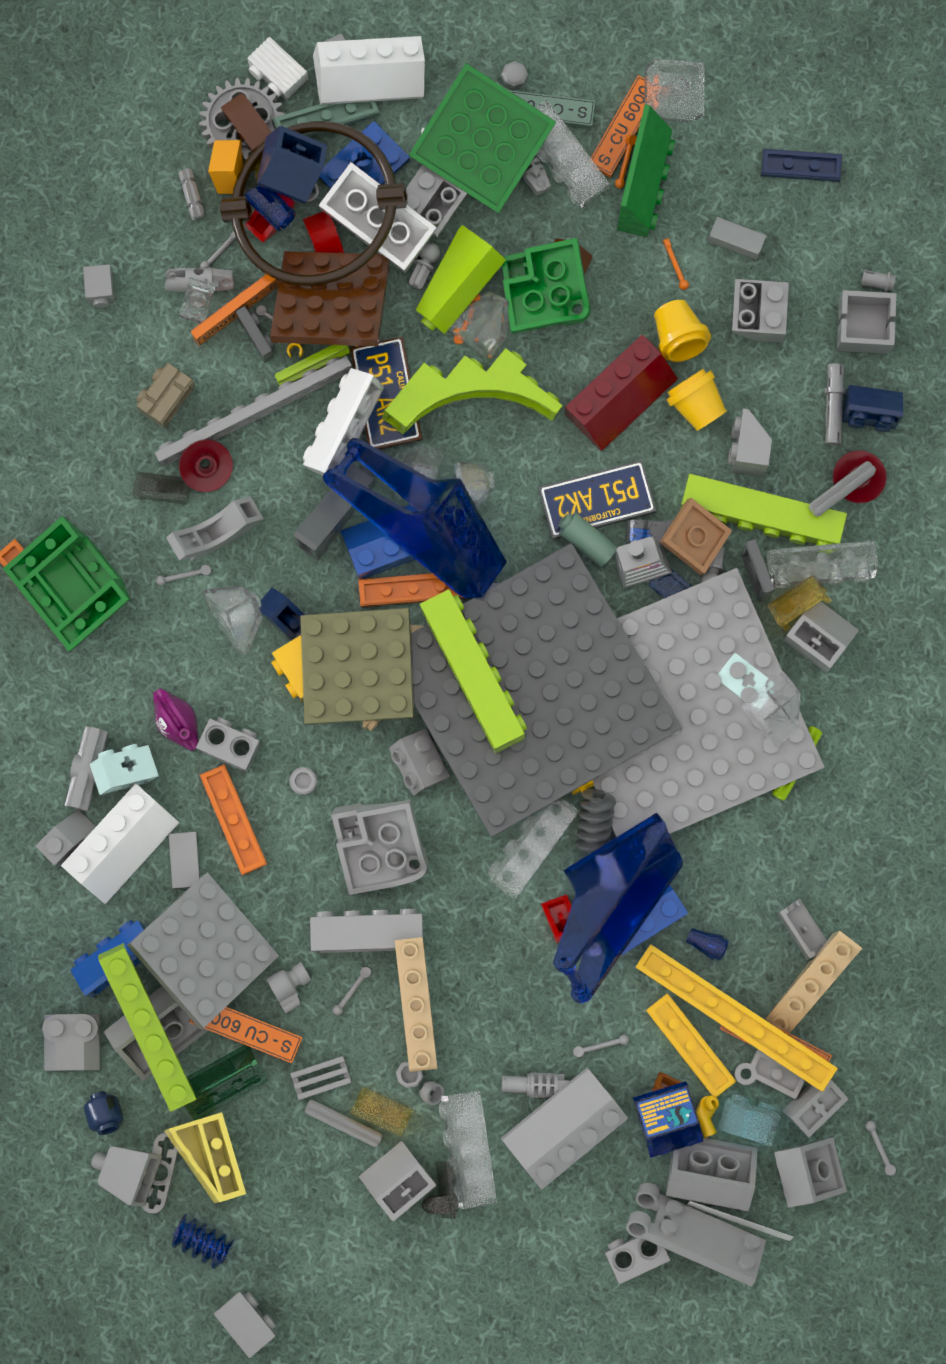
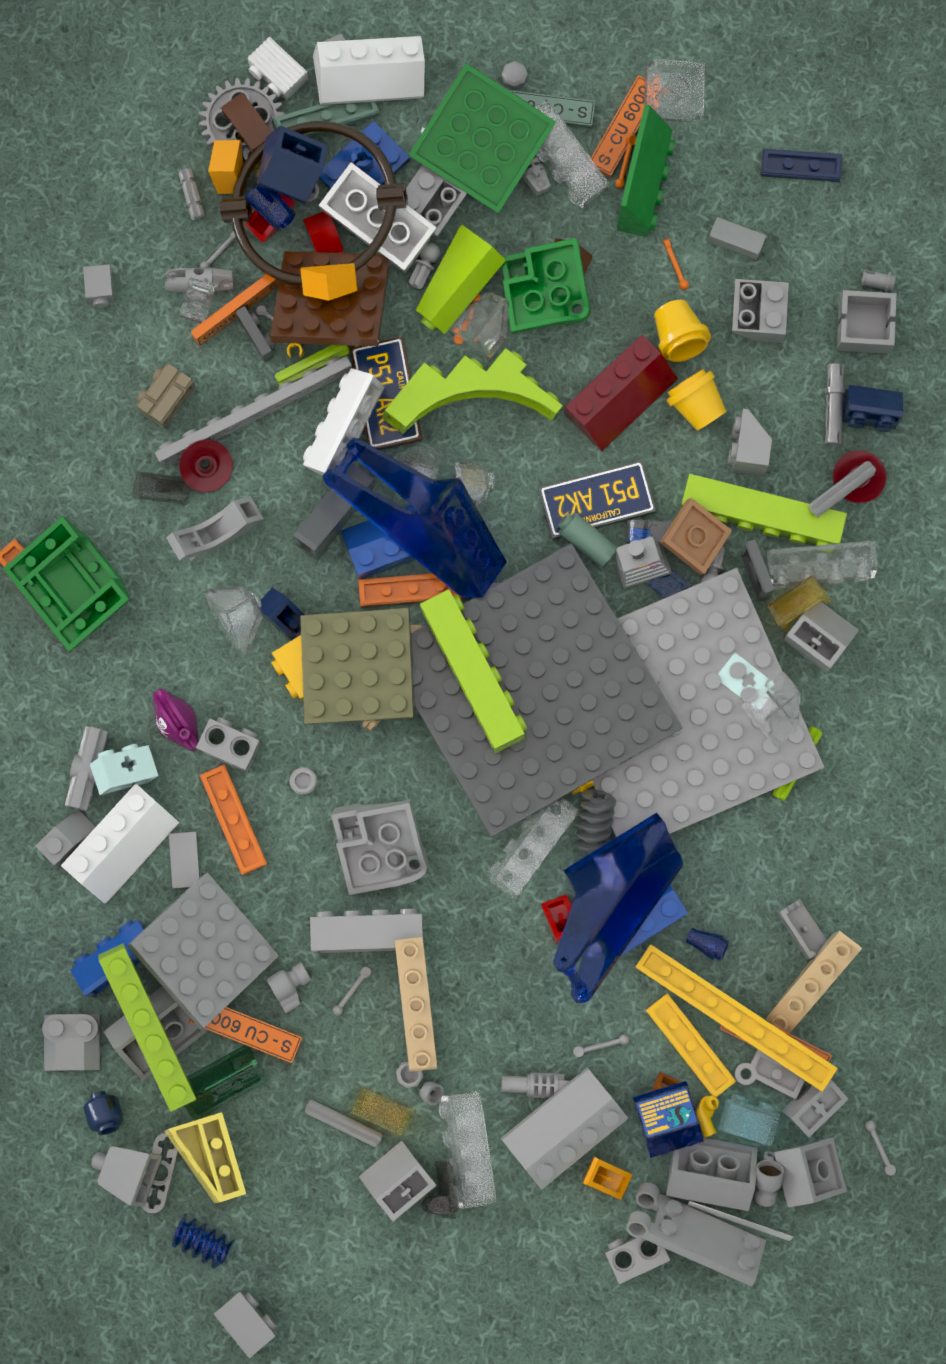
light grey hinge [156,565,211,586] -> none
light grey tile [290,1056,352,1100] -> none
light grey bracket [389,729,450,796] -> none
none -> light orange slope [301,263,357,301]
none -> light orange slope [582,1156,633,1200]
none -> light grey piece [754,1151,784,1207]

